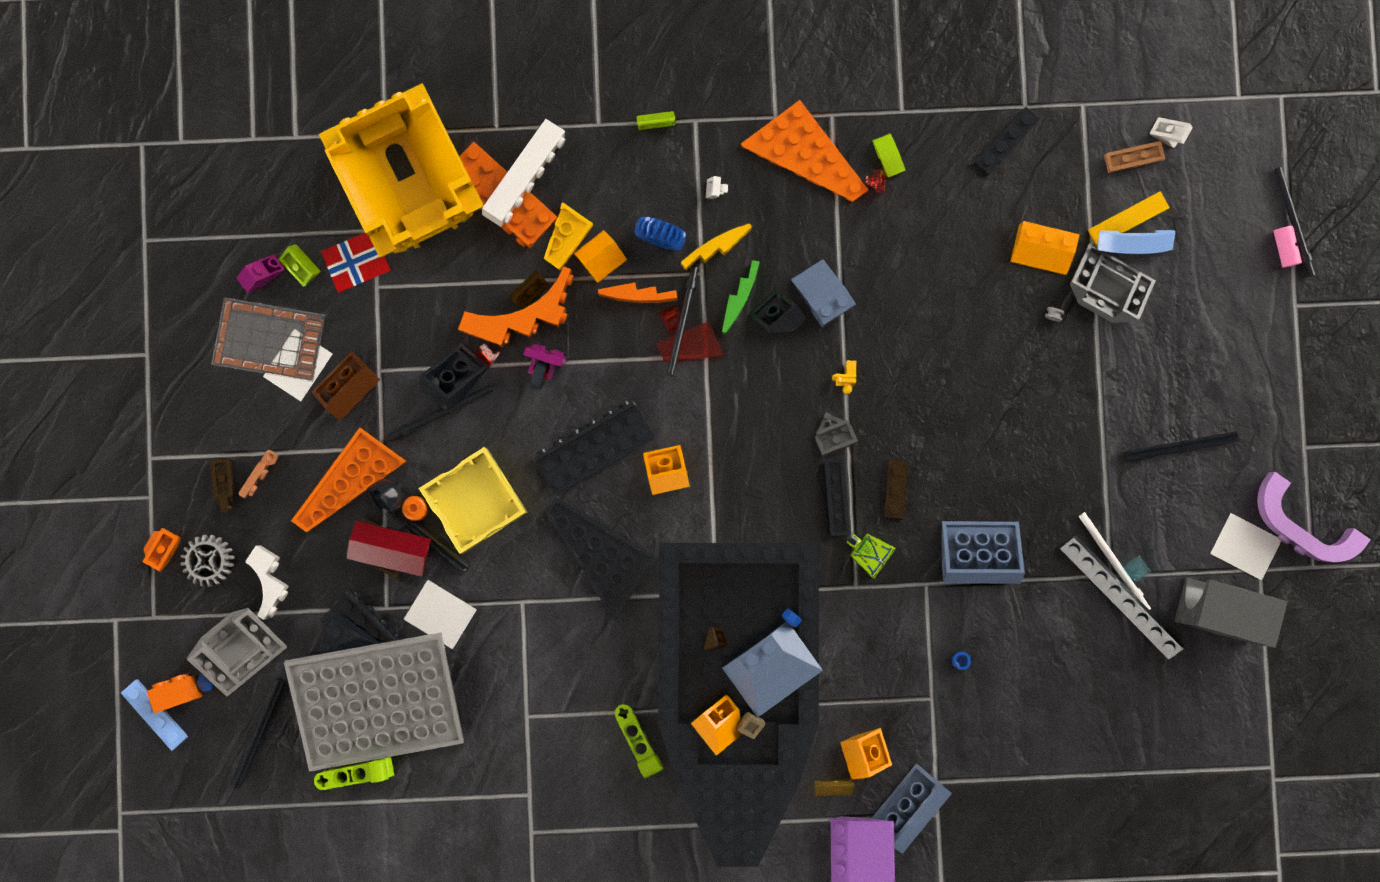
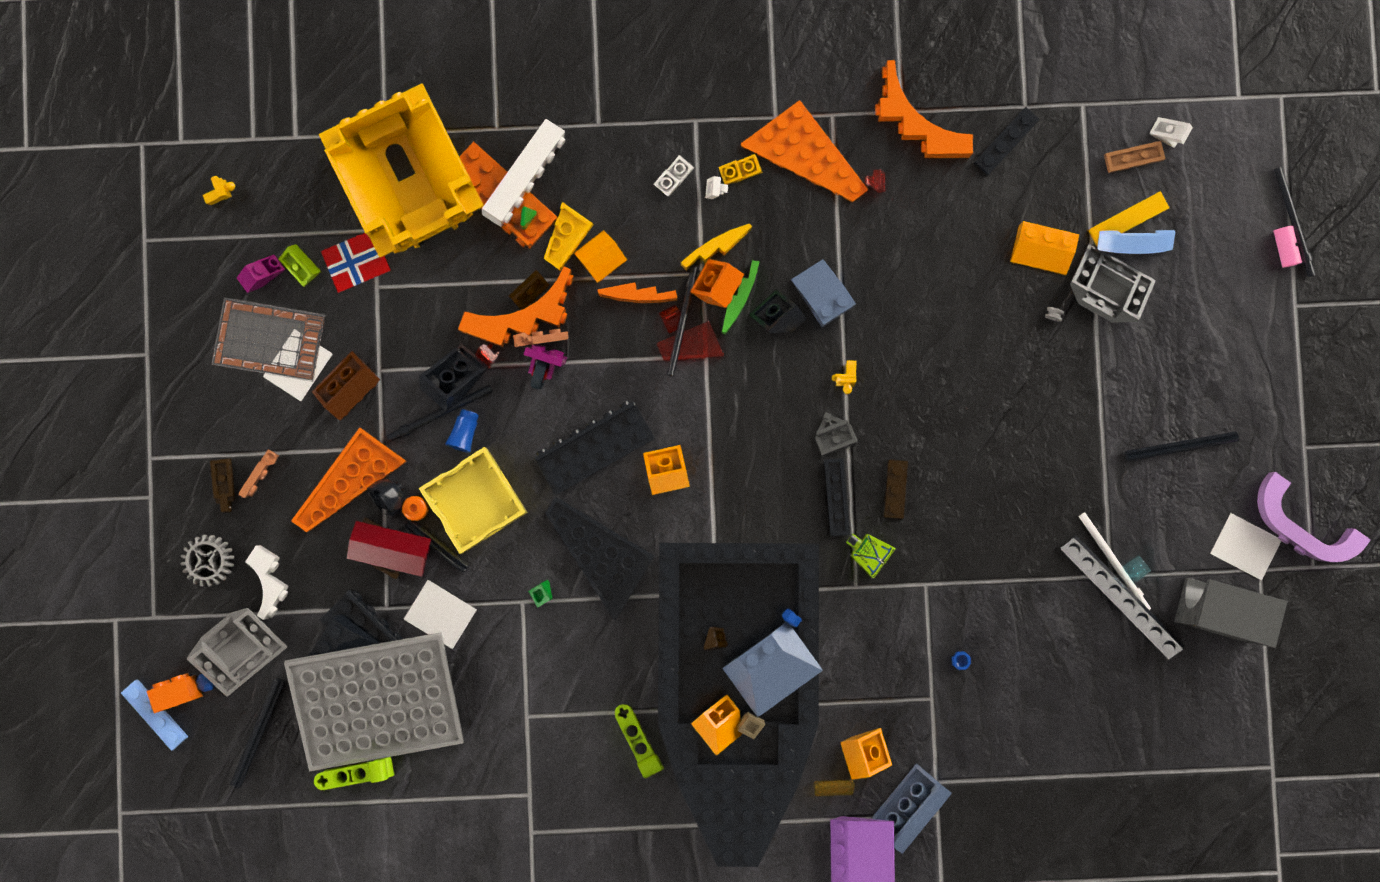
orange slope [142,528,181,571] -> none
blue gear [635,216,686,251] -> none
lime slope [637,111,676,130] -> none
lime slope [872,133,905,177] -> none
sand blue slope [942,521,1025,584] -> none
none -> yellow piece [203,176,235,205]
none -> blue plant [445,409,479,453]
none -> nougat hinge [513,329,569,347]
none -> green slope [520,207,537,230]
none -> green slope [528,580,552,608]
none -> white slope [654,155,694,197]
none -> orange brick [690,259,744,308]
none -> yellow slope [718,154,763,185]
none -> orange arch [875,60,973,158]

